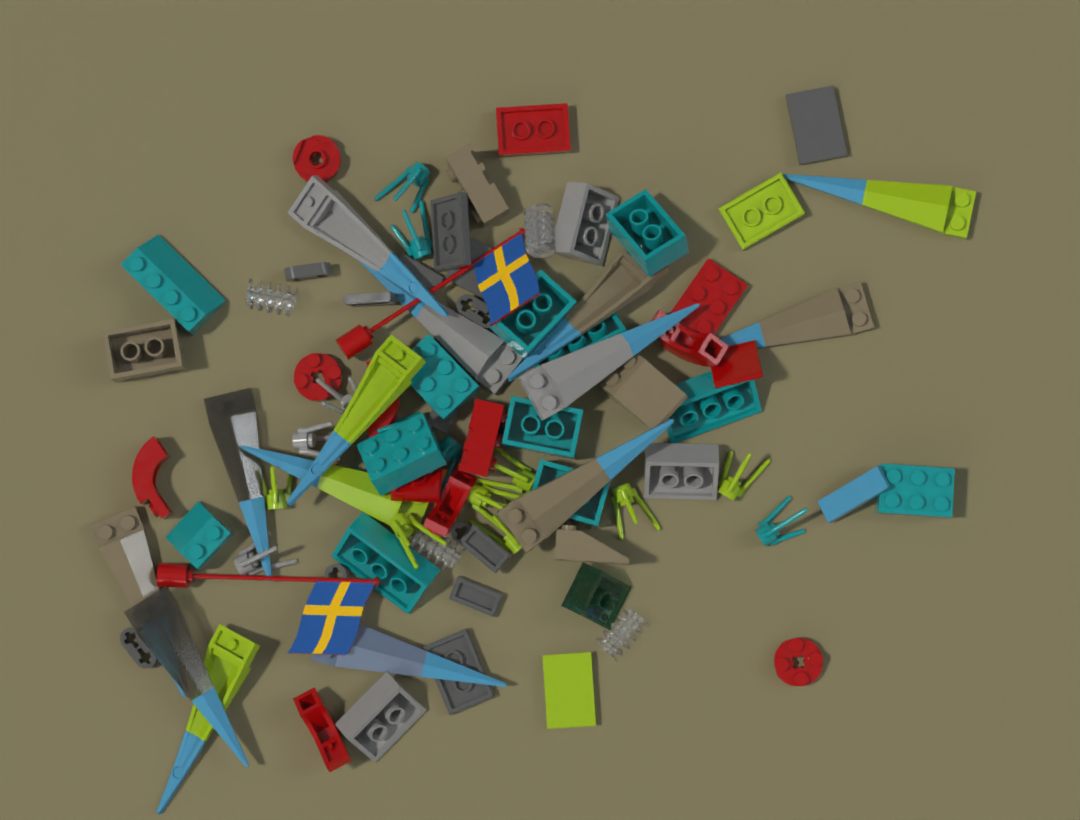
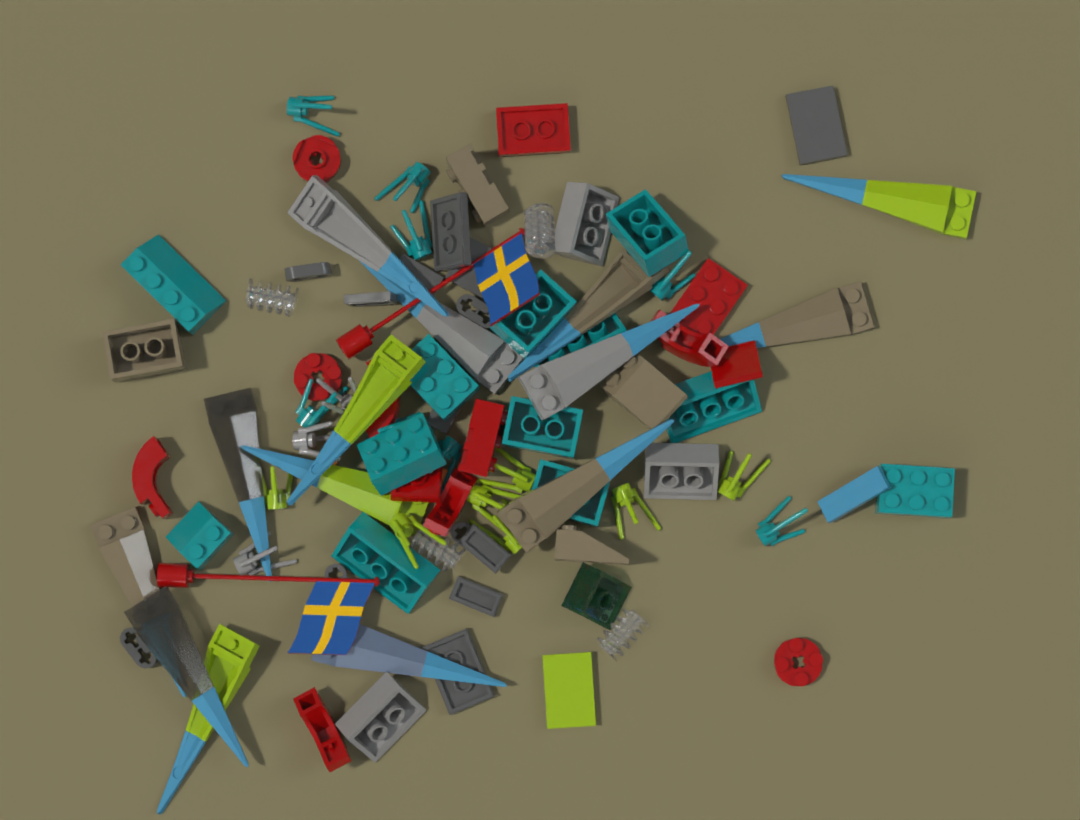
lime tile [718,172,805,251] -> none
none -> teal plant [287,95,340,137]
none -> teal plant [295,379,349,428]
none -> teal plant [649,251,696,301]

